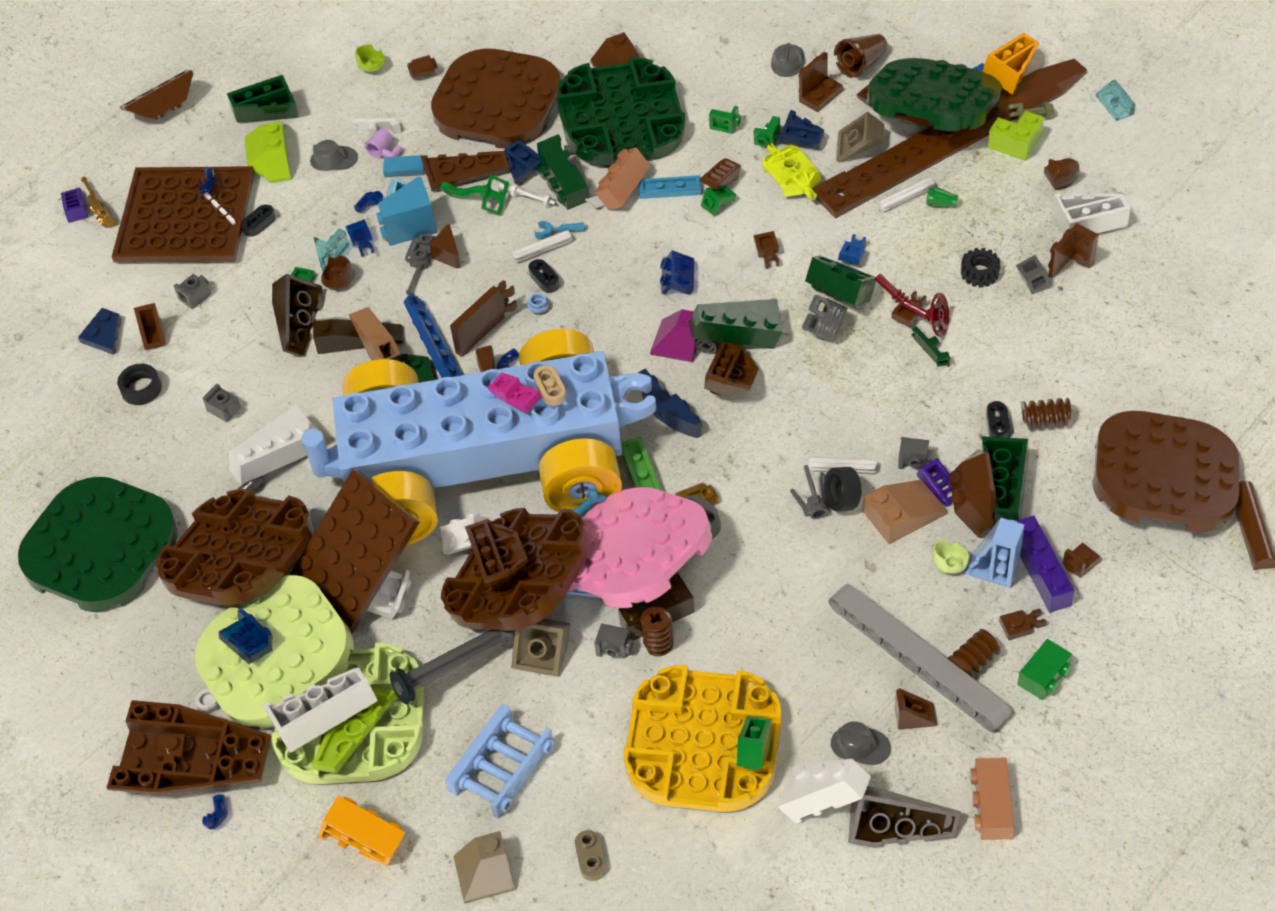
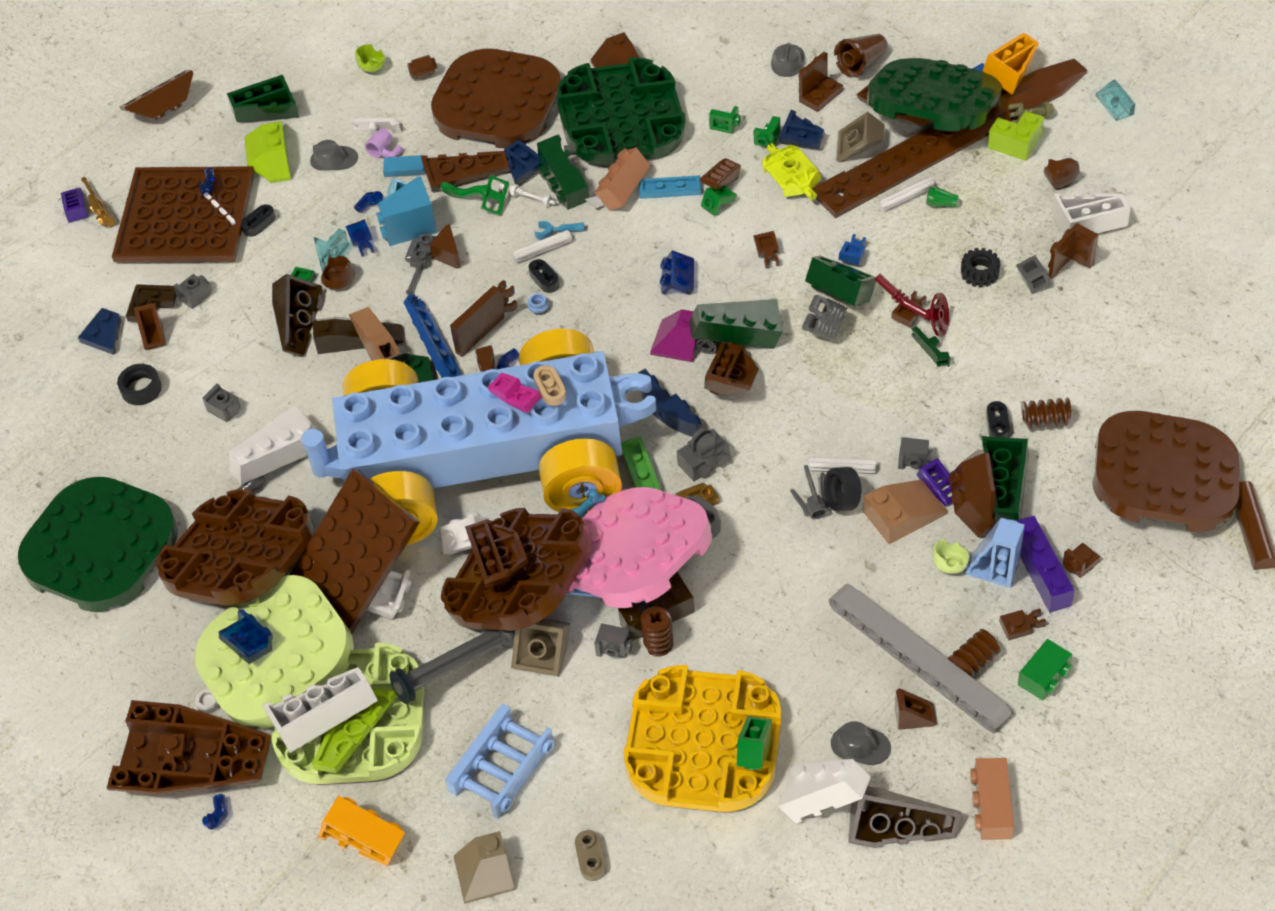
none -> dark brown plate [126,284,177,322]
none -> dark grey brick [676,427,730,482]

